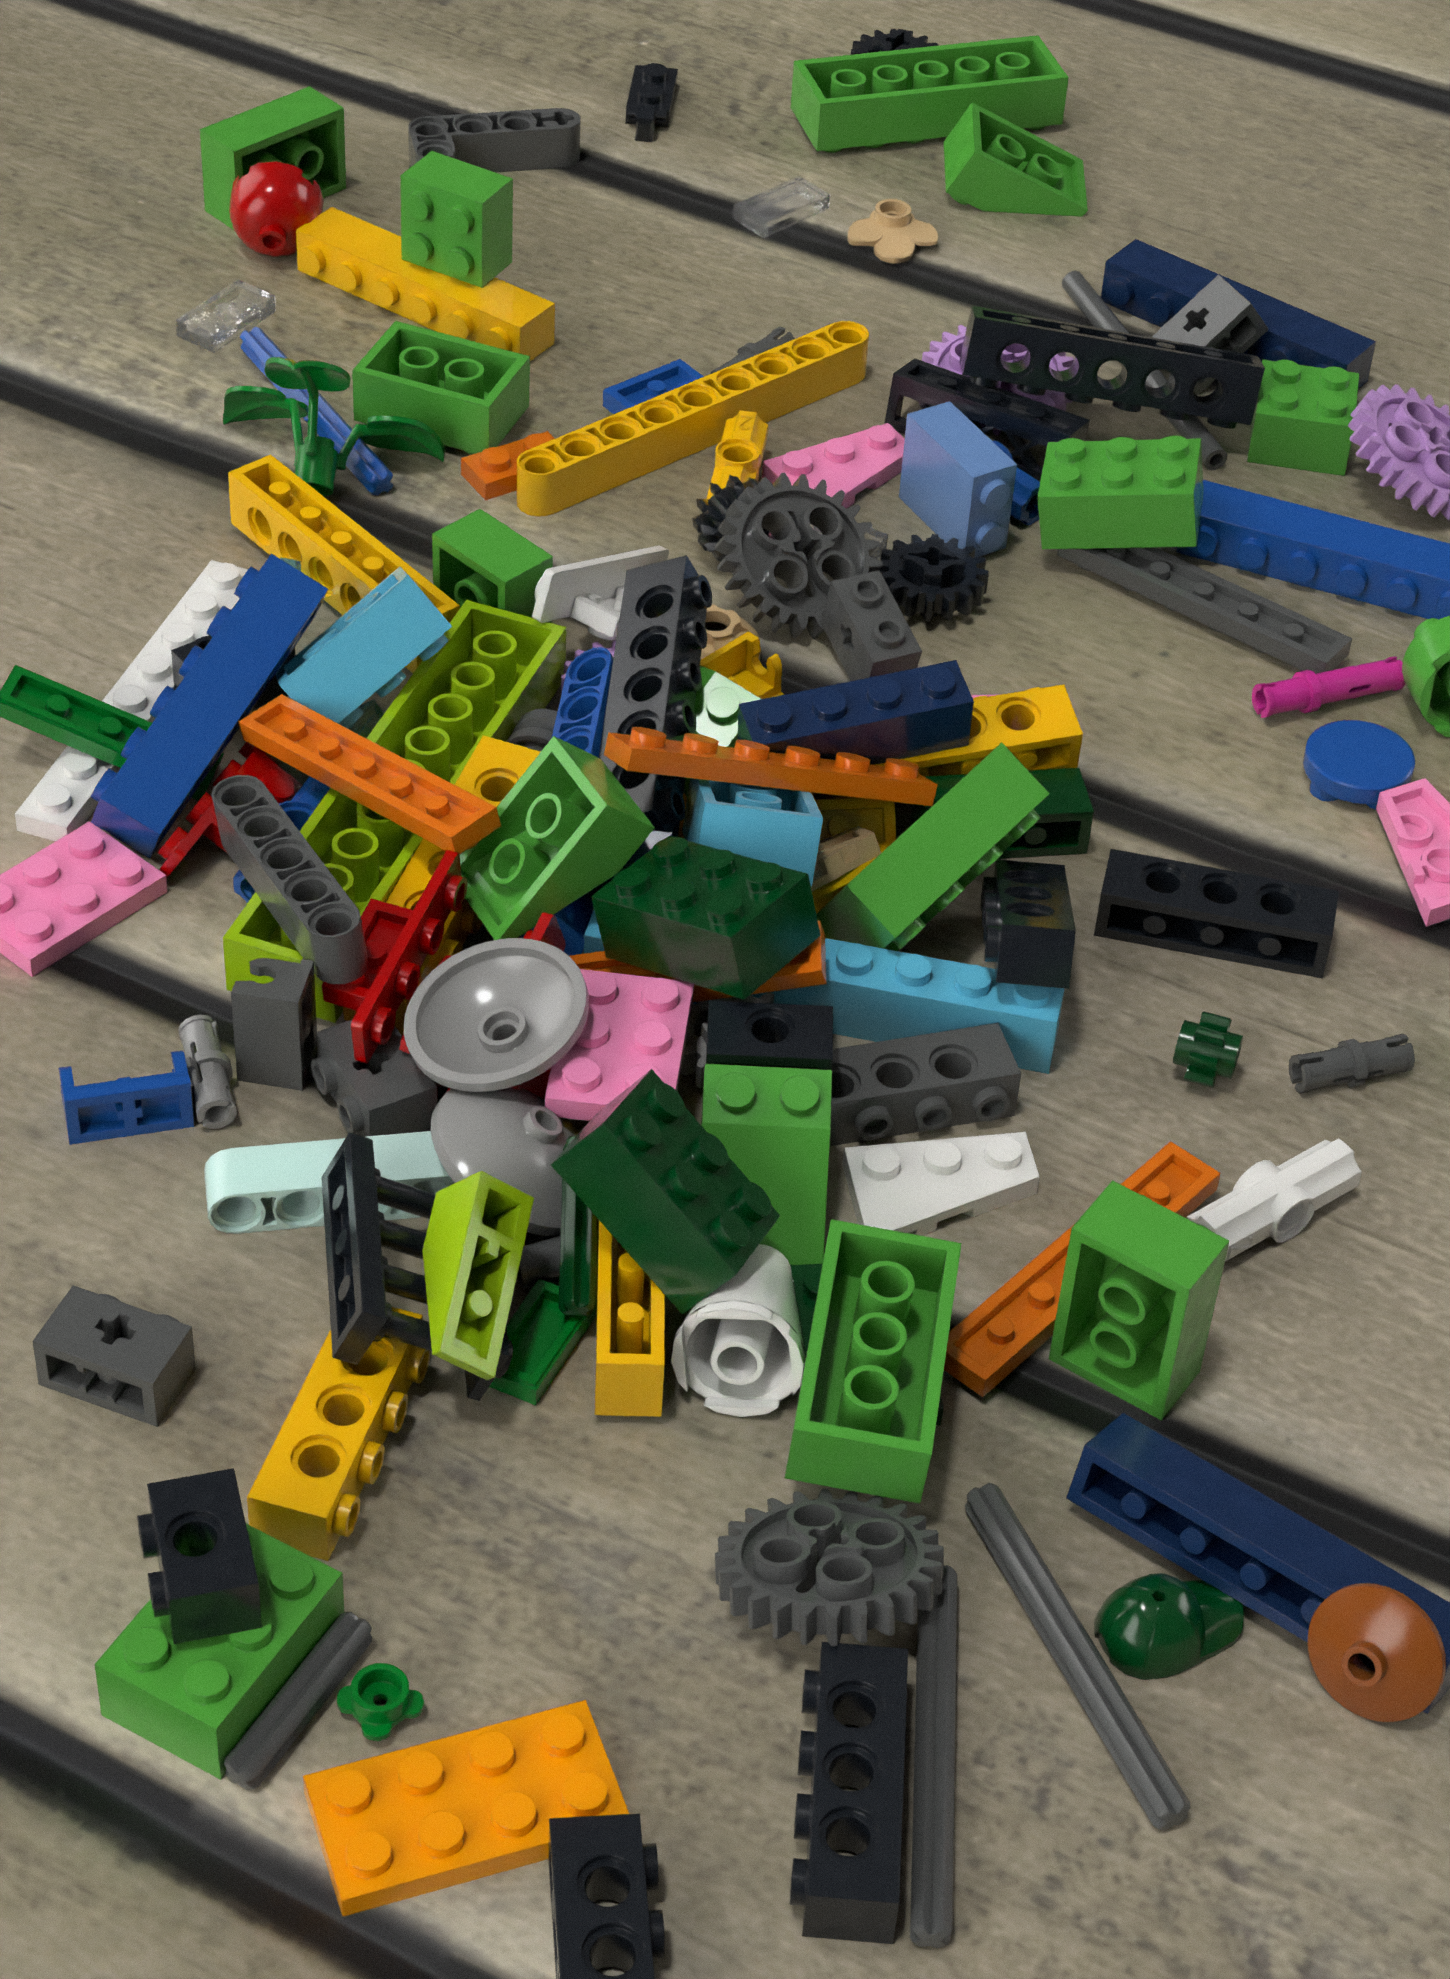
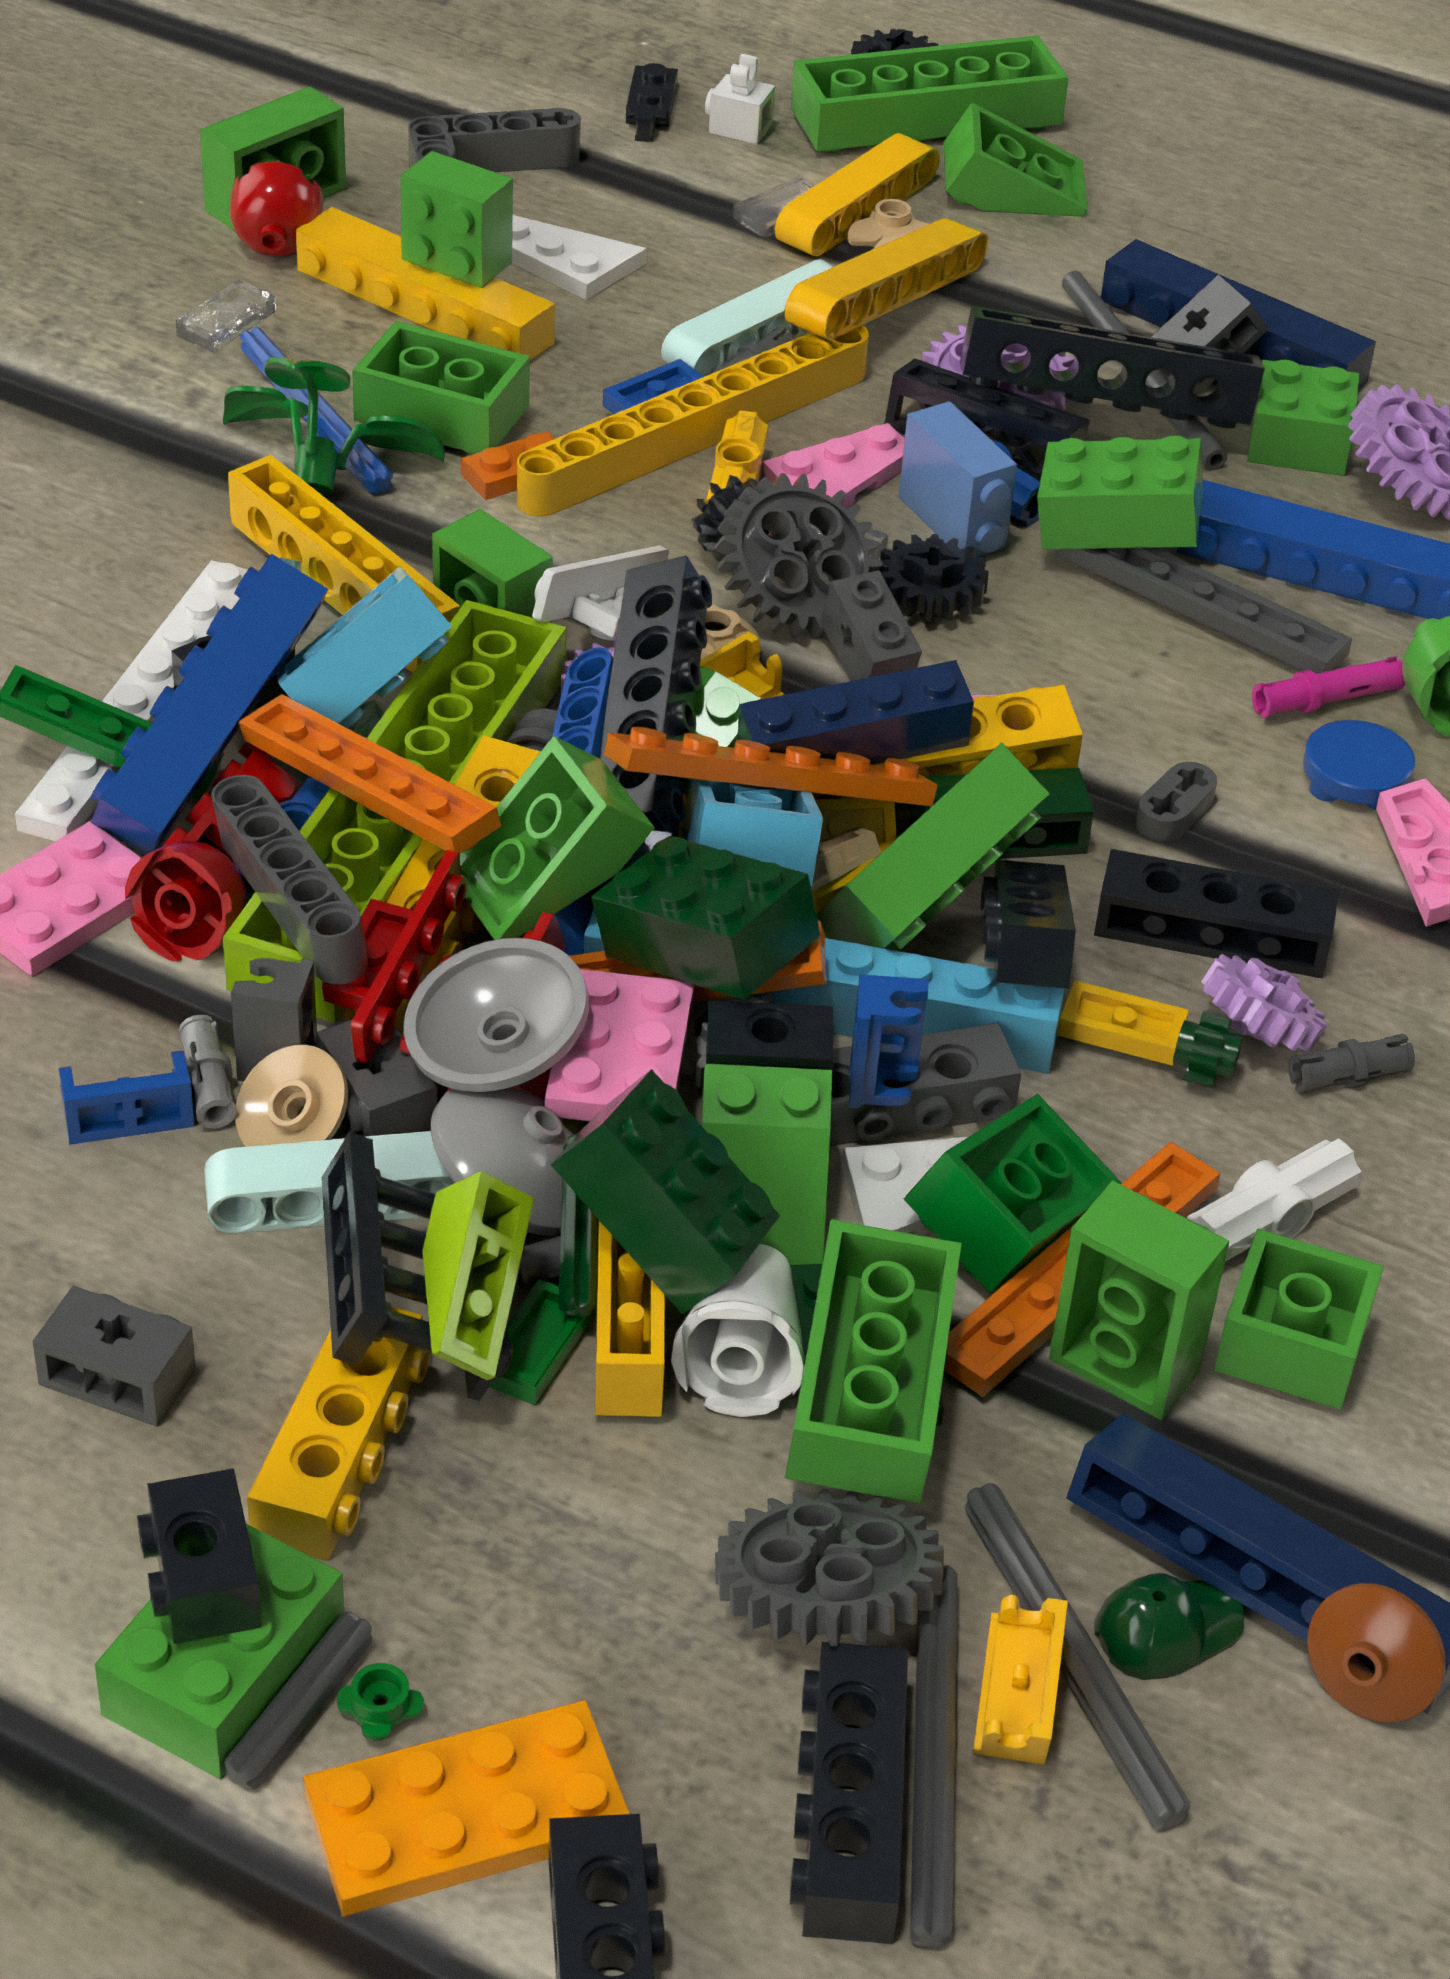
none -> red cylinder [125,840,247,962]
none -> tan dish [235,1045,348,1147]
none -> white wing [512,215,647,300]
none -> light aqua beam [661,259,834,377]
none -> white brick [705,54,775,144]
none -> yellow beam [775,133,940,257]
none -> yellow beam [784,218,988,340]
none -> blue hinge [848,974,929,1108]
none -> green slope [903,1093,1122,1293]
none -> yellow hinge [973,1595,1068,1765]
none -> yellow plate [1057,980,1189,1066]
none -> dark grey beam [1136,762,1217,843]
none -> lavender gear [1201,954,1328,1052]
none -> bright green brick [1214,1228,1384,1410]

